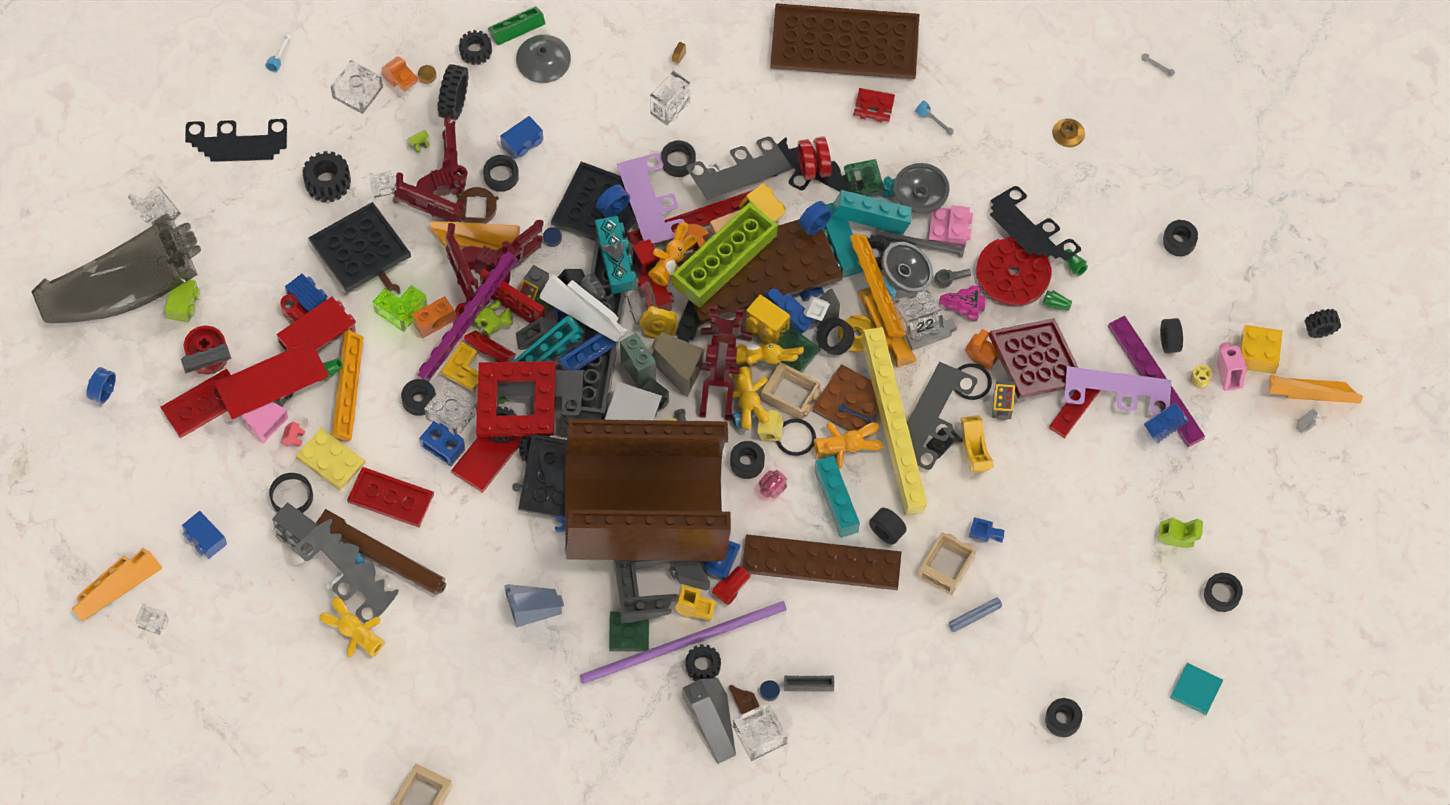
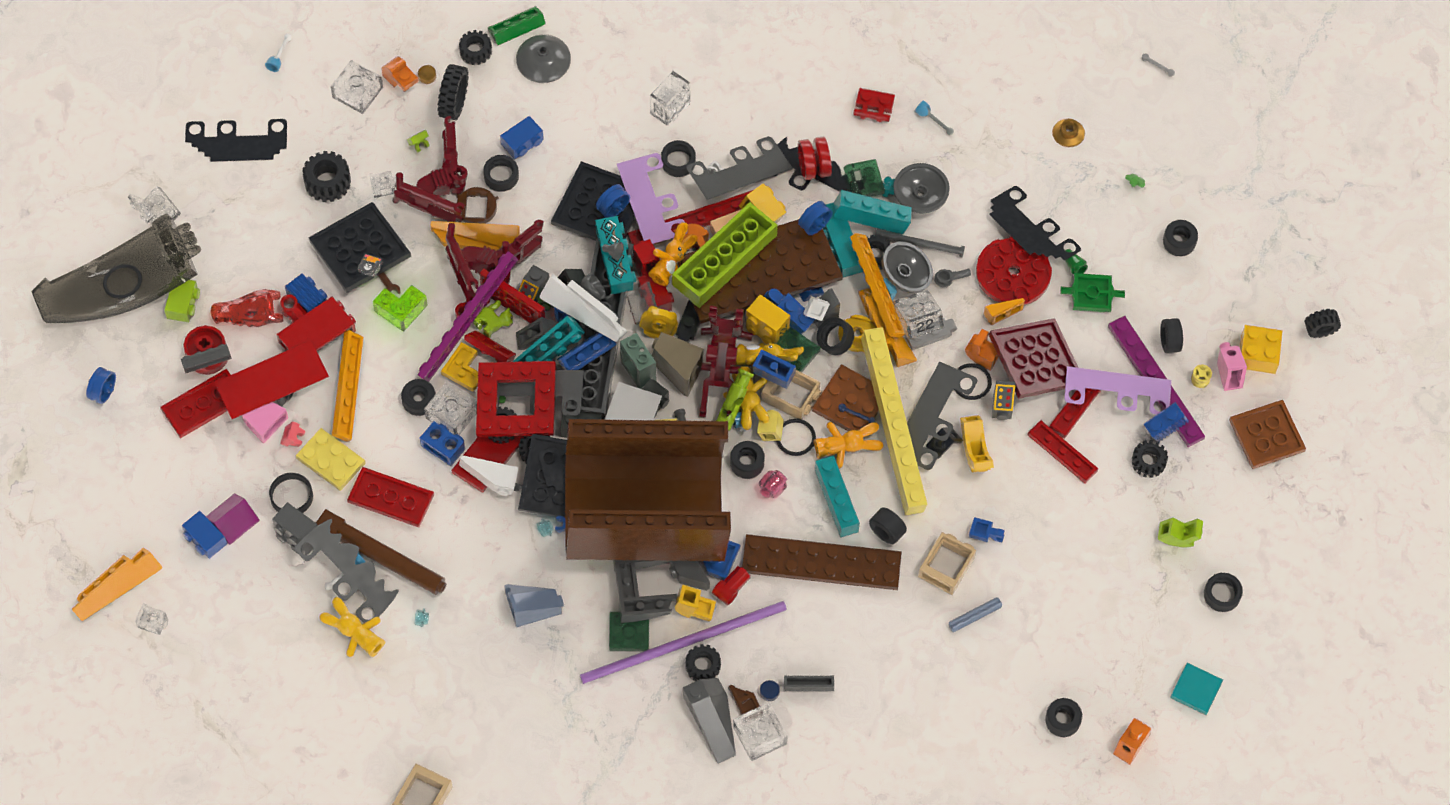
green cone [321,358,343,381] -> none
orange brick [412,296,456,338] -> none
dark blue tile [543,227,562,247] -> none
pearl gold tile [672,42,686,64] -> none
reddish brown plate [770,3,920,79] -> none
bright pink plate [929,205,973,247] -> none
dark pink rock [939,286,985,321] -> none
green cone [1043,290,1072,311] -> none
light orange wedge [1269,375,1363,403] -> none
light grey plate [1296,409,1318,433] -> none
none -> black tyre [103,264,142,299]
none -> magenta slope [206,493,260,545]
none -> clear red animal [211,289,284,327]
none -> clear tile [357,253,383,277]
none -> clear light blue plate [415,608,429,628]
none -> white slope [459,455,518,496]
none -> clear light blue plate [537,518,554,537]
none -> lime piece [716,368,754,431]
none -> blue brick [753,349,796,389]
none -> light orange slope [984,298,1025,325]
none -> red tile [1028,420,1099,484]
none -> green plate [1060,273,1125,312]
none -> orange torso [1113,718,1151,765]
none -> bright green plant [1125,174,1145,188]
none -> black tyre [1132,440,1168,478]
none -> dark orange plate [1229,399,1306,469]

